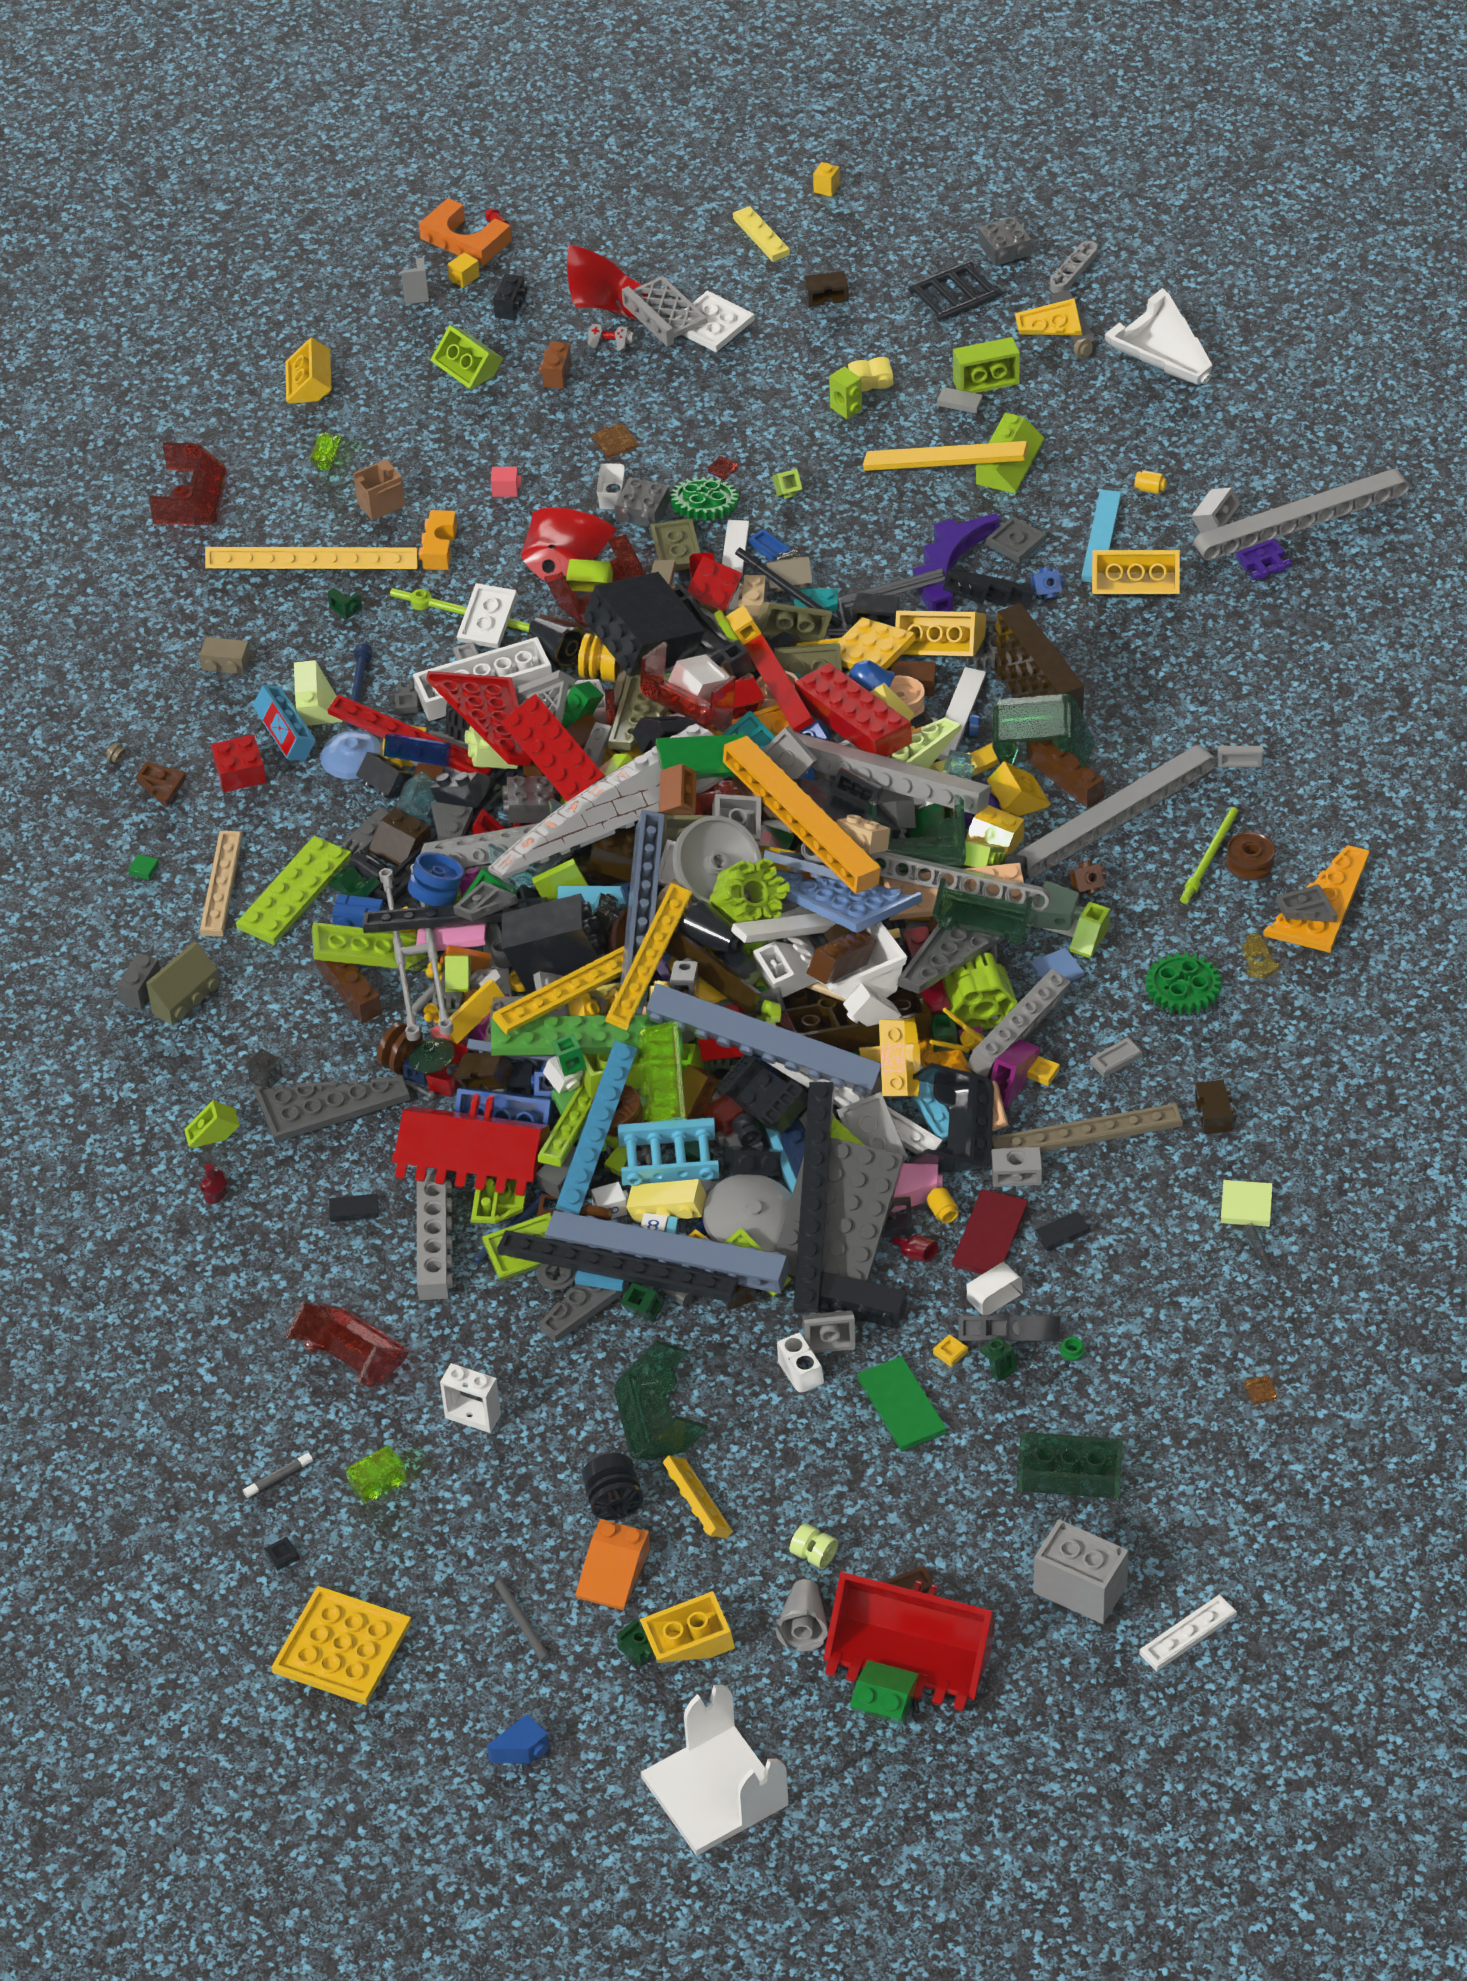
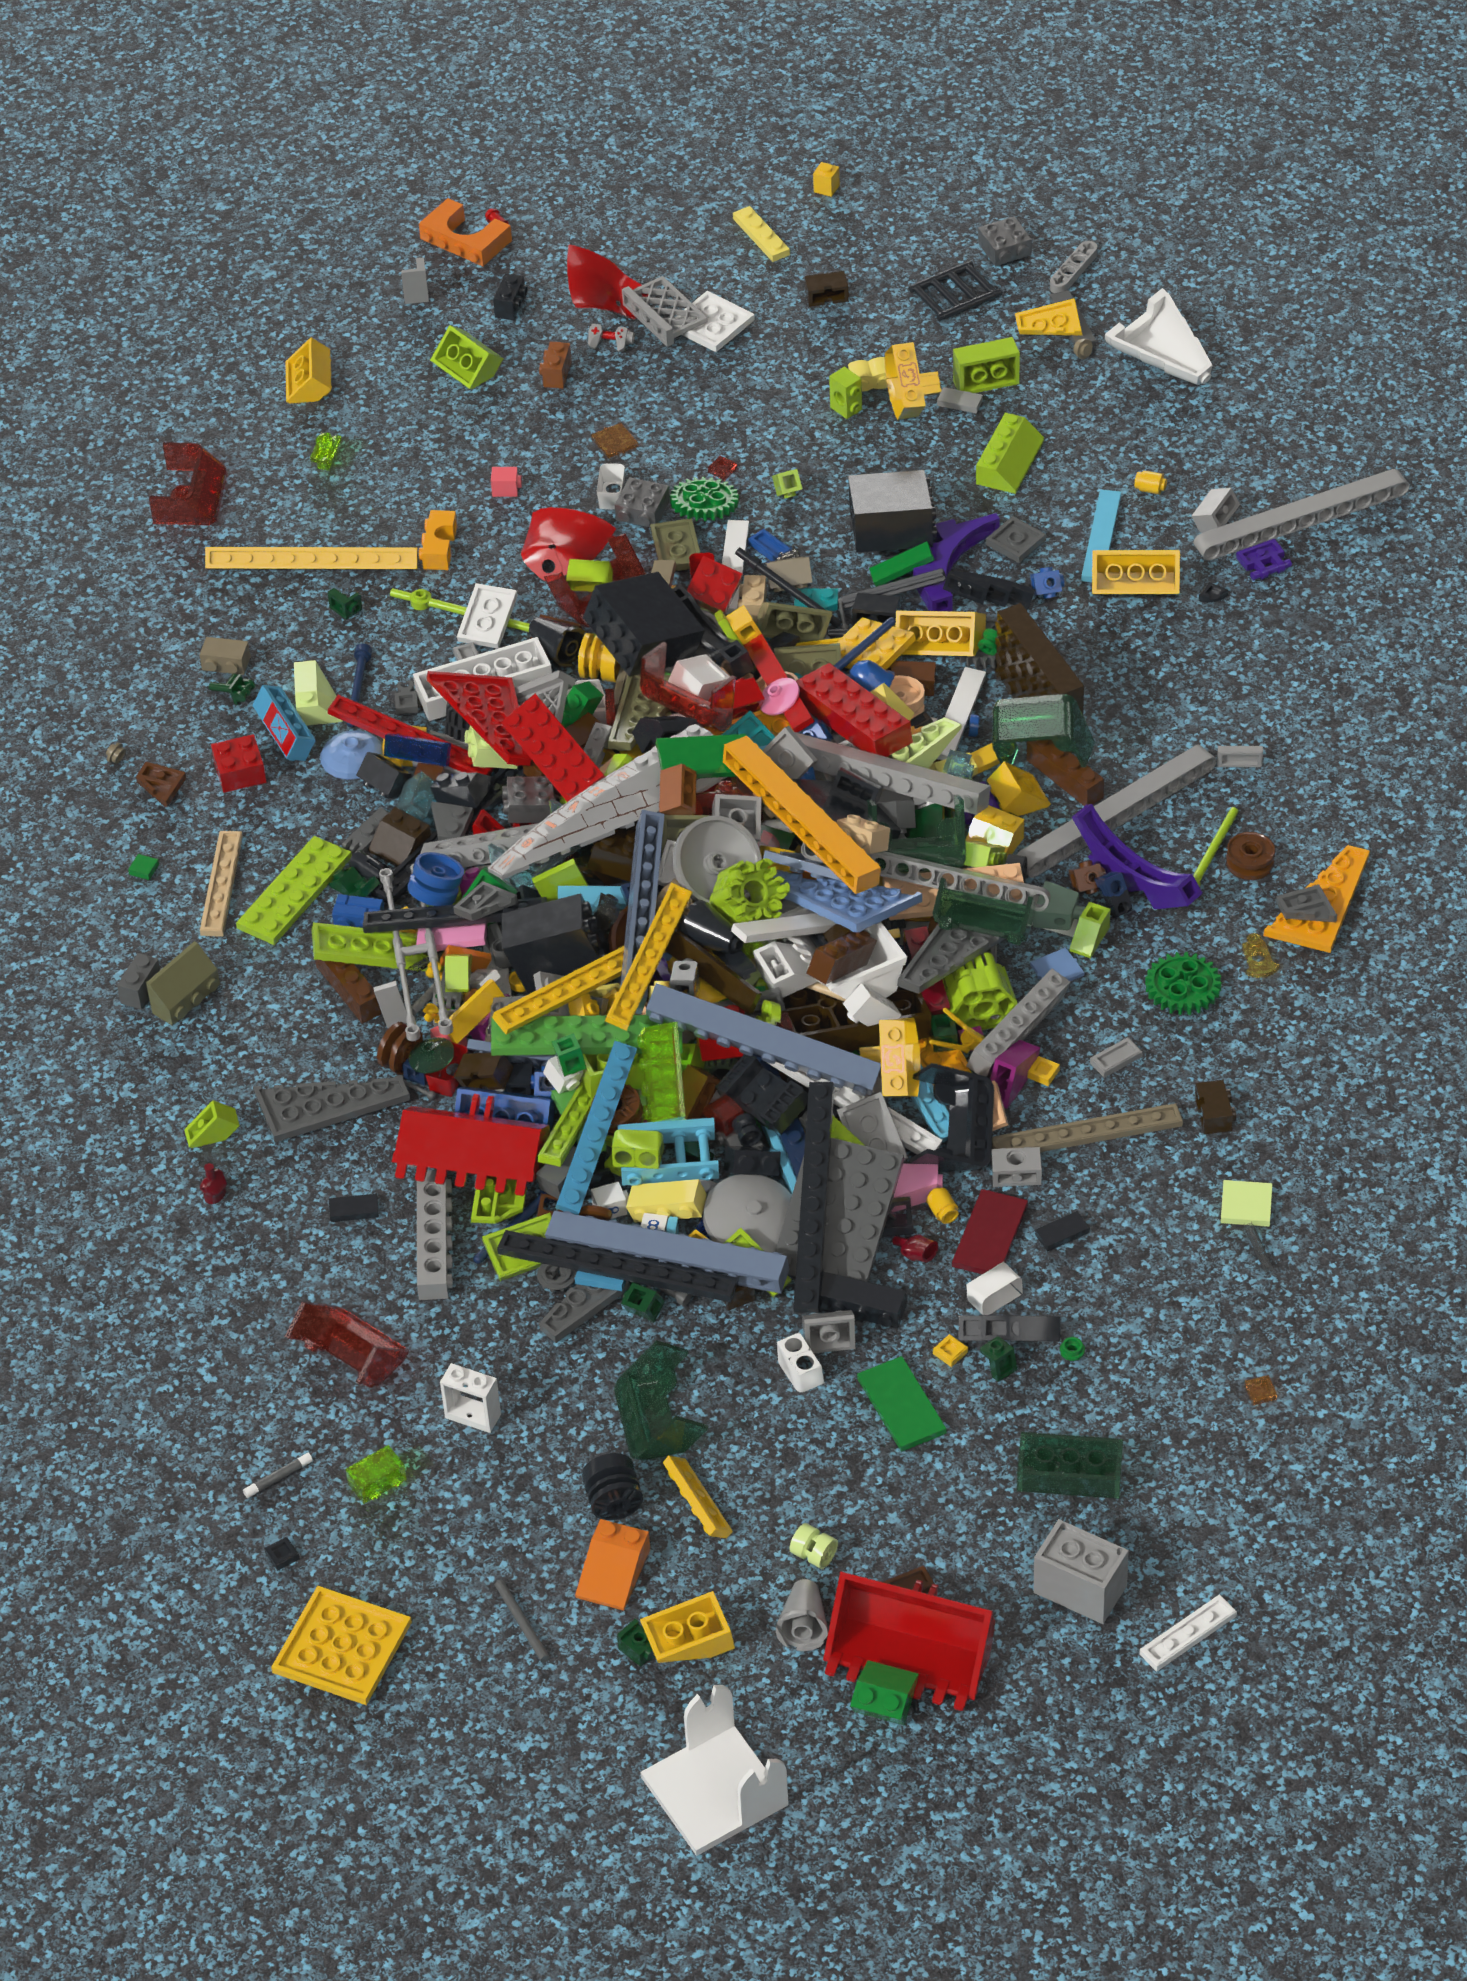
clear smoke brick [247,1048,283,1089] -> none
medium nougat piece [353,459,405,521] -> none
yellow brick [447,253,480,288] -> none
blue slope [487,1714,550,1764] -> none
yellow tile [863,441,1029,471] -> none
none -> dark green arm [209,674,256,705]
none -> light grey tile [373,981,407,1028]
none -> lime piece [612,1129,664,1169]
none -> bright pink dish [760,678,800,715]
none -> dark blue piece [834,617,896,671]
none -> black brick [848,470,937,553]
none -> green tile [869,541,934,586]
none -> yellow piece [885,342,942,420]
none -> green wheel [977,628,997,656]
none -> dark purple arch [1072,804,1203,909]
none -> leg [1094,871,1132,918]
none -> black tile [1199,582,1228,603]

